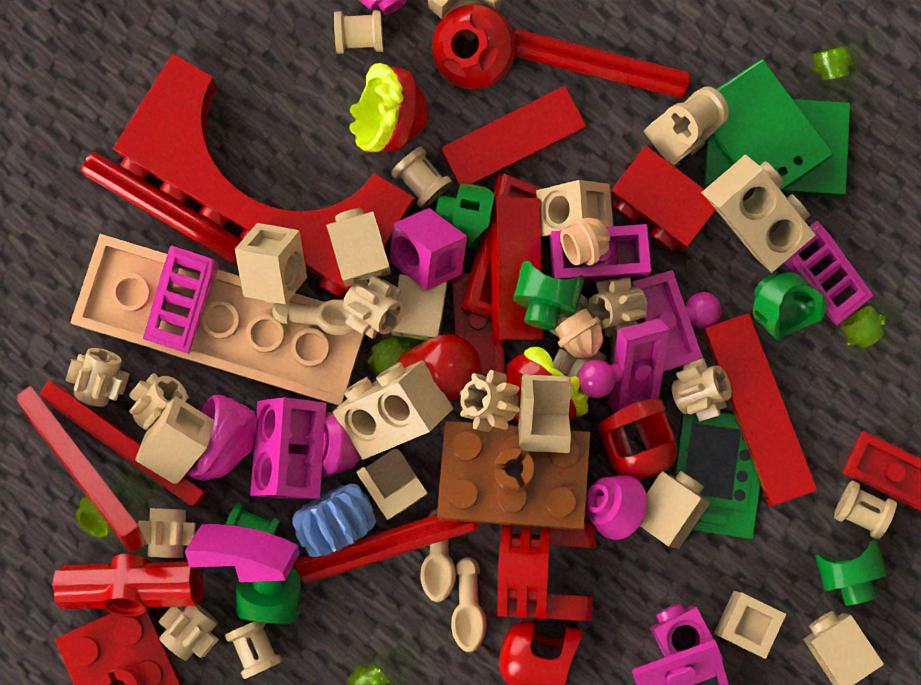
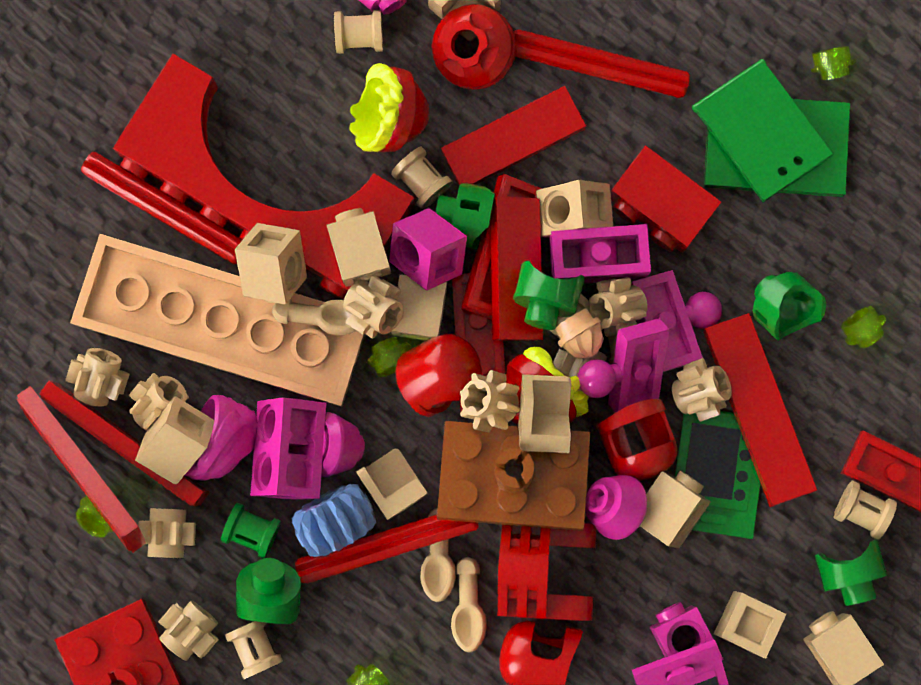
red piece [52,554,205,617] -> none
dark pink slope [143,246,220,354] -> none
dark pink slope [185,524,300,582] -> none
tan brick [332,360,454,460] -> none
light nougat plate [560,218,610,266] -> none
tan piece [644,87,729,167] -> none
tan brick [702,154,815,273] -> none
dark pink slope [784,220,874,326] -> none

